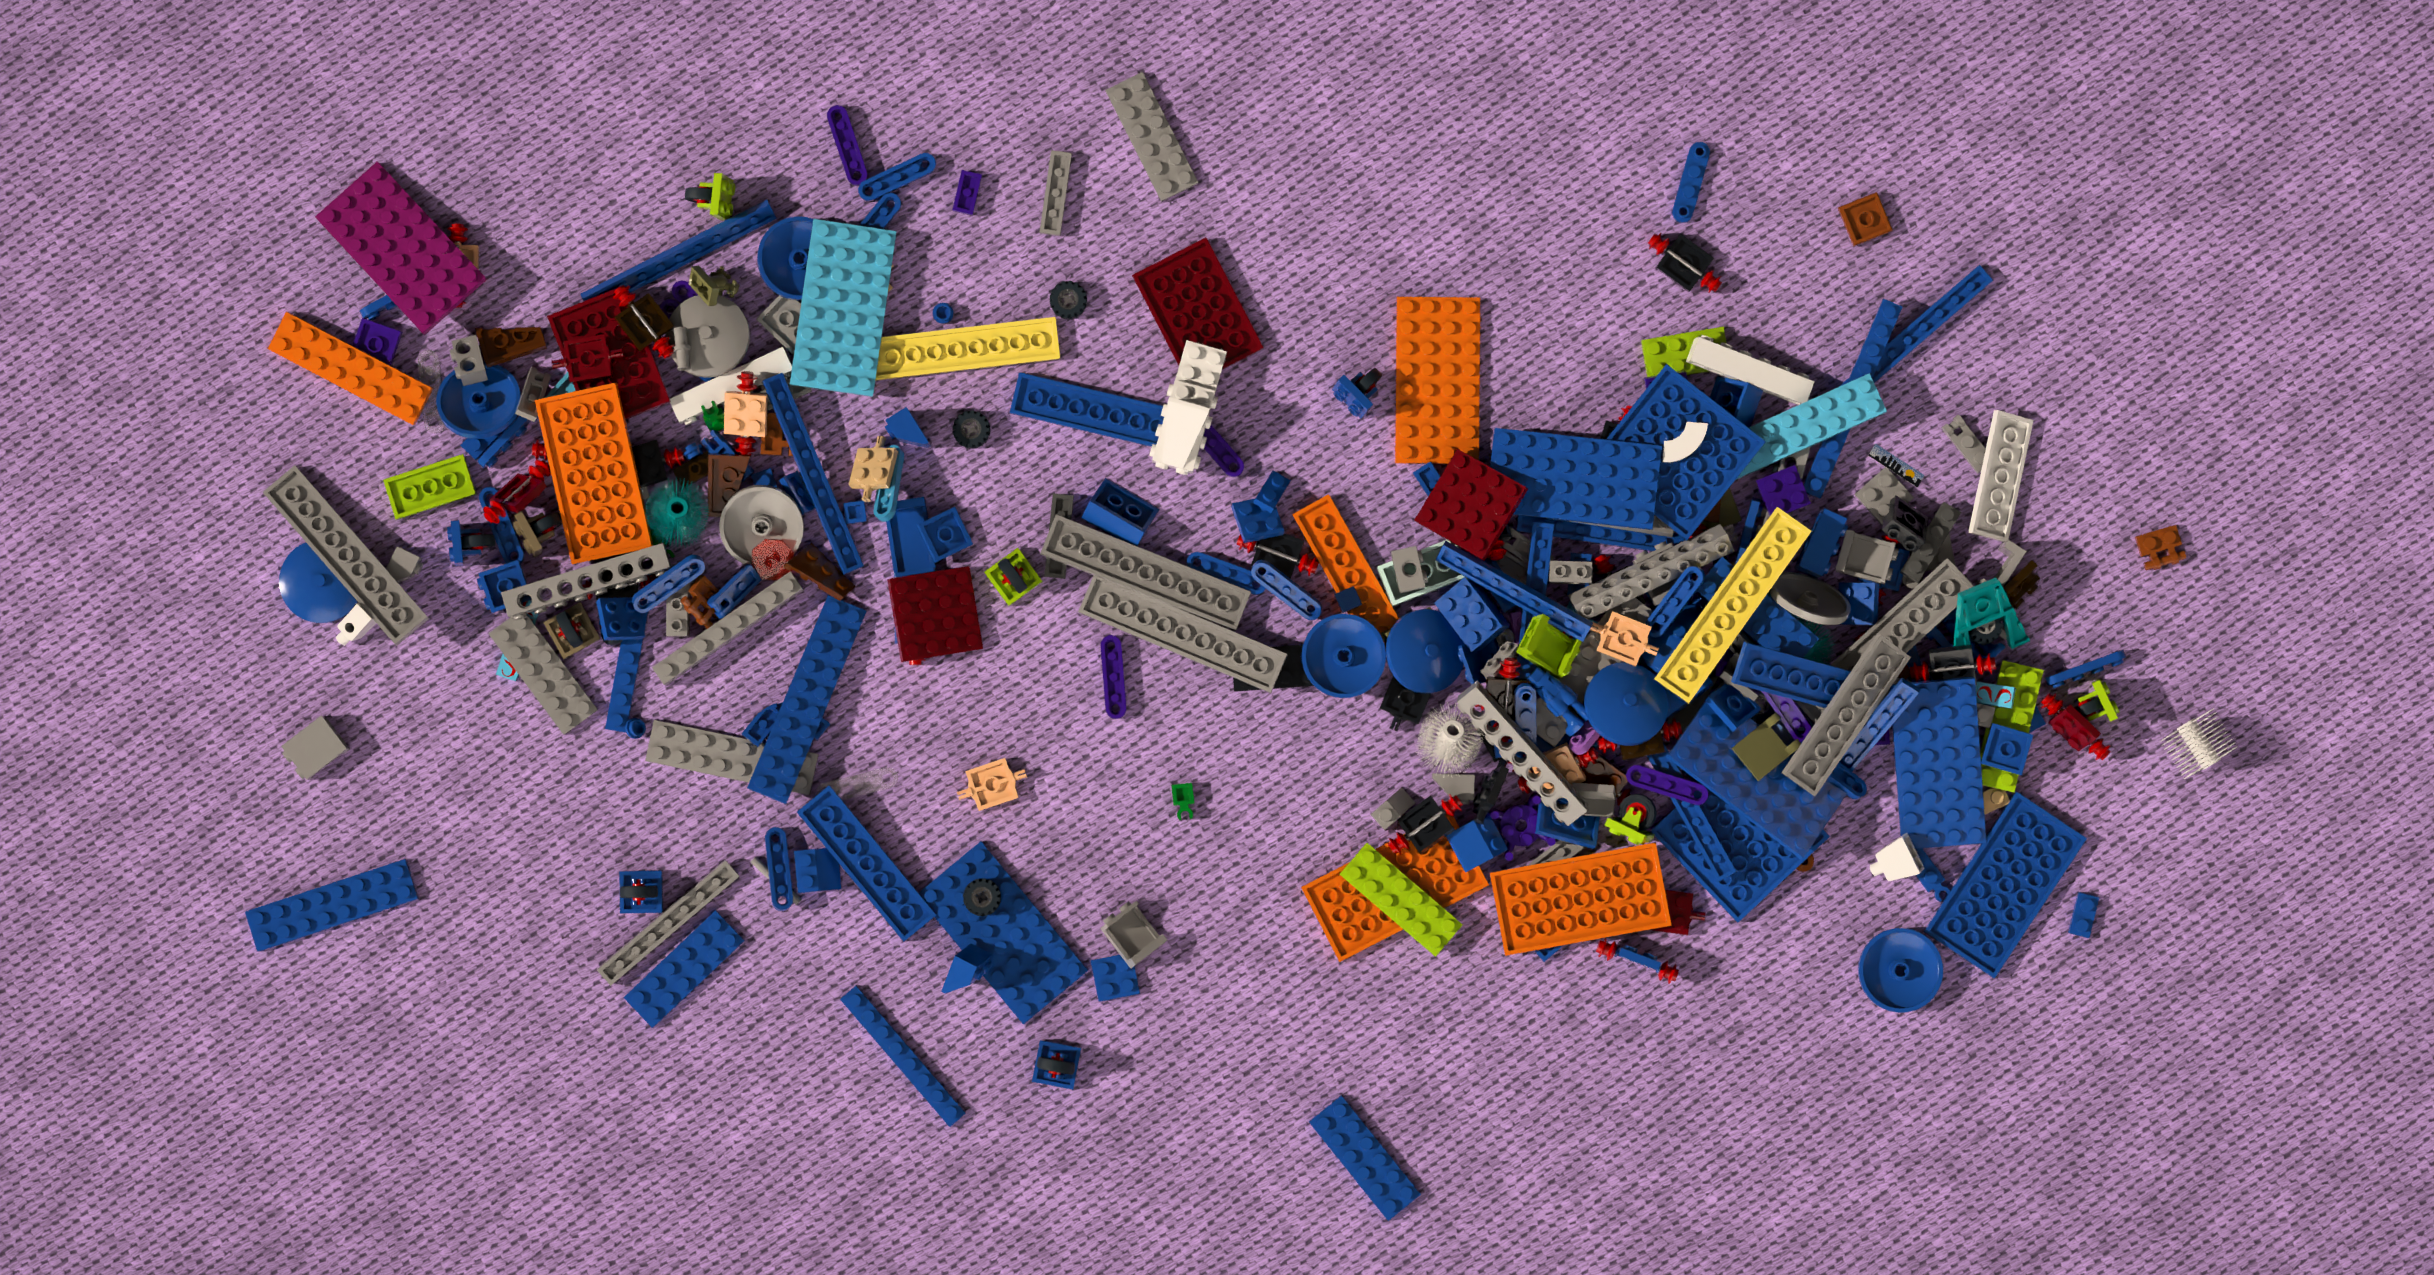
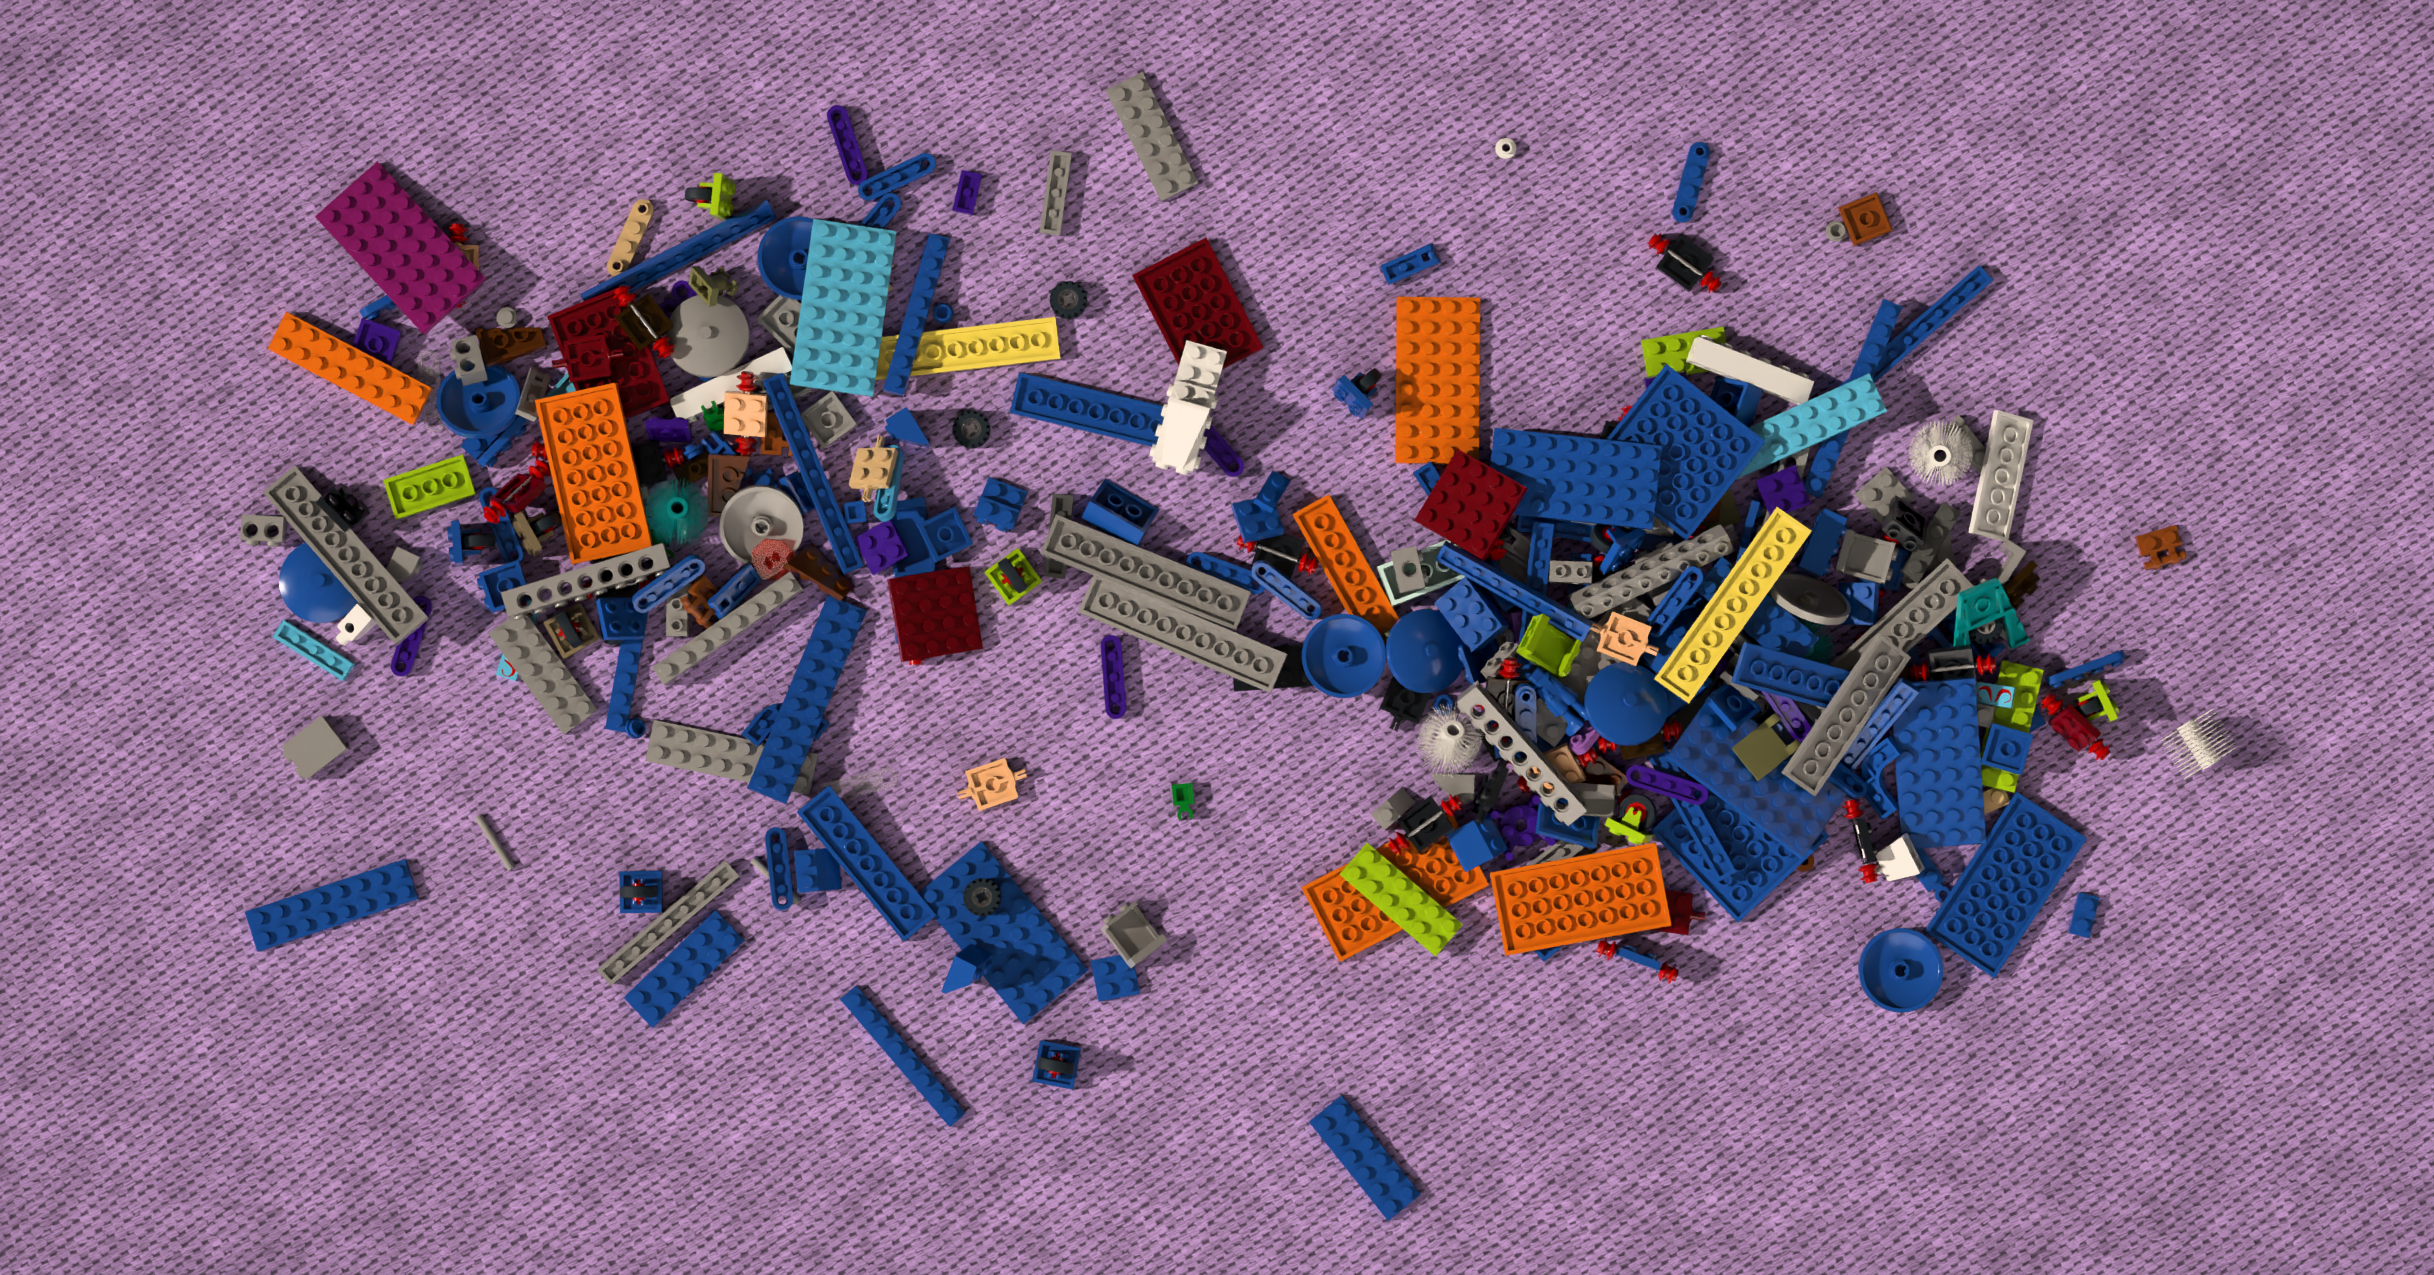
light grey pin [673,327,691,371] -> none
dark blue slope [1334,586,1362,613] -> none
white tile [1662,422,1708,463] -> none
sticker [1868,443,1924,488] -> none
none -> light grey brick [240,514,287,547]
none -> medium azure tile [273,619,355,681]
none -> black plate [316,483,370,532]
none -> dark purple plate [391,596,433,677]
none -> light grey bar [475,814,515,871]
none -> light grey plate [497,307,518,328]
none -> tan plate [607,199,654,277]
none -> dark purple plate [646,417,692,442]
none -> light grey plate [800,391,857,449]
none -> dark purple plate [854,519,910,575]
none -> blue plate [883,233,950,397]
none -> blue plate [973,477,1028,533]
none -> blue plate [1380,243,1441,286]
none -> blue plate [1434,695,1455,716]
none -> white plate [1495,138,1516,159]
none -> blue plate [1590,524,1646,574]
none -> light grey plate [1825,221,1847,242]
none -> plate [1842,799,1881,884]
none -> blue plate [1860,735,1903,820]
none -> white piece [1908,421,1973,487]

